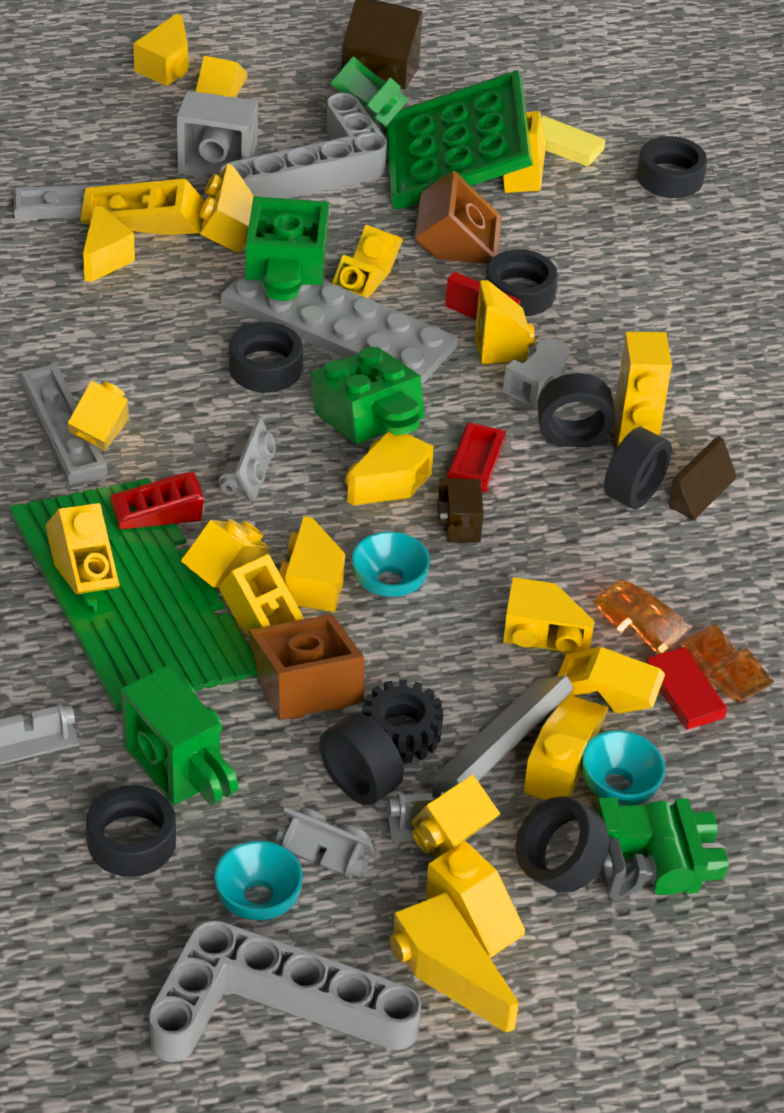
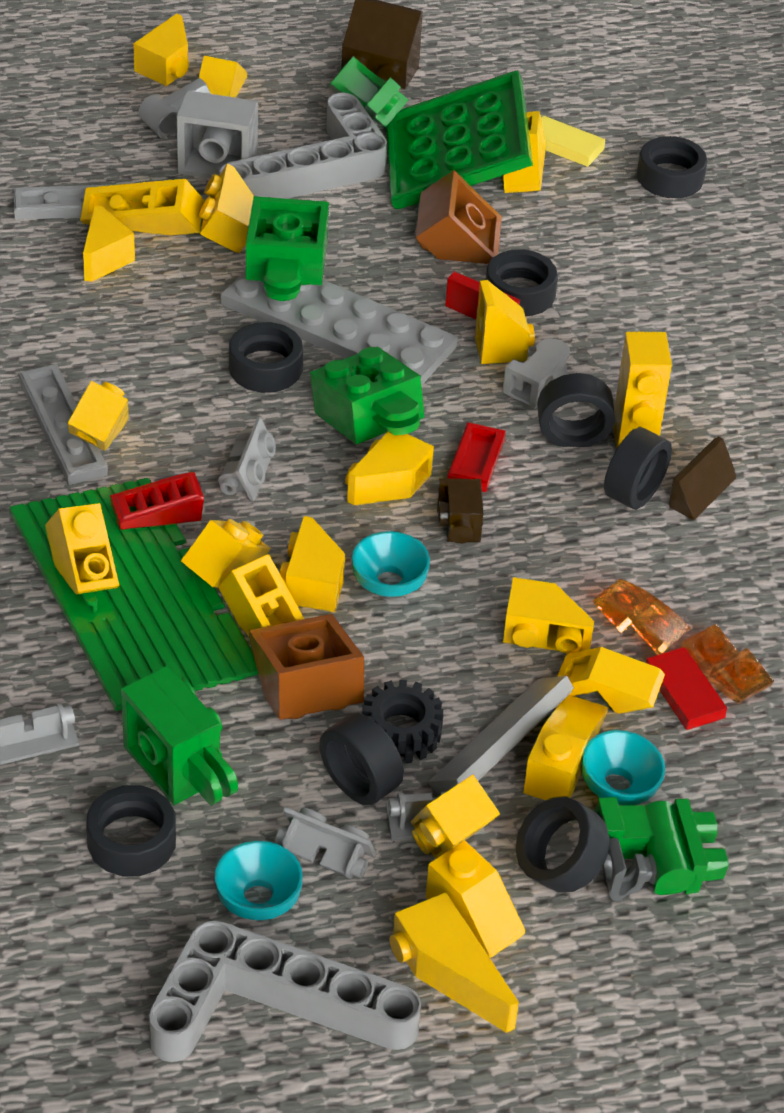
yellow slope [332,225,403,298] -> none
none -> light grey piece [139,78,211,140]

